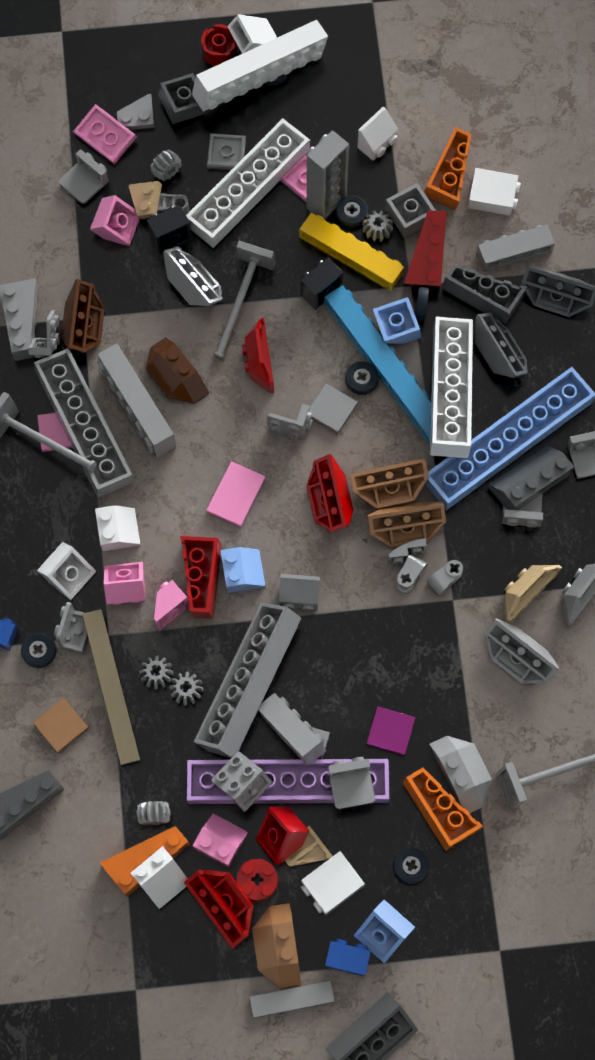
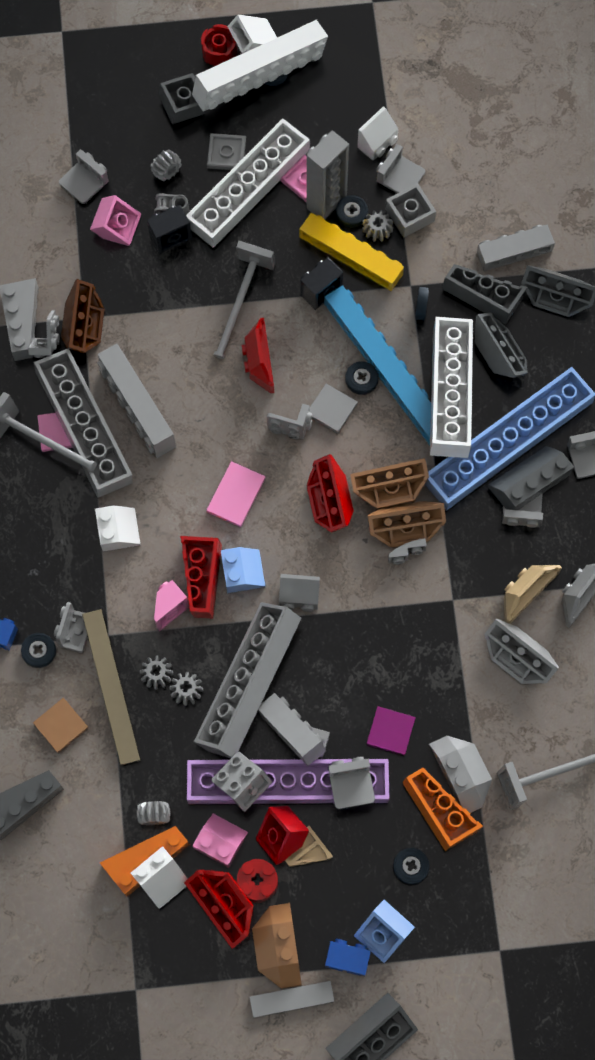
white slope [37,542,96,600] -> none
bright pink tile [73,104,137,165] -> none
bright pink slope [104,562,145,605] -> none
light grey wing [117,94,154,130] -> none
tan wing [129,181,162,219] -> none
reddish brown wedge [146,337,209,404] -> none
light grey wedge [163,246,222,306] -> none
white brick [300,851,365,916] -> none
light blue slope [373,297,421,344] -> none
light grey piece [396,554,428,593] -> none
red wedge [403,210,447,287] -> none
orange wedge [424,127,472,210] -> none
light grey piece [427,560,463,596] -> none
white brick [468,168,521,216] -> none
none -> light grey bracket [376,144,425,193]

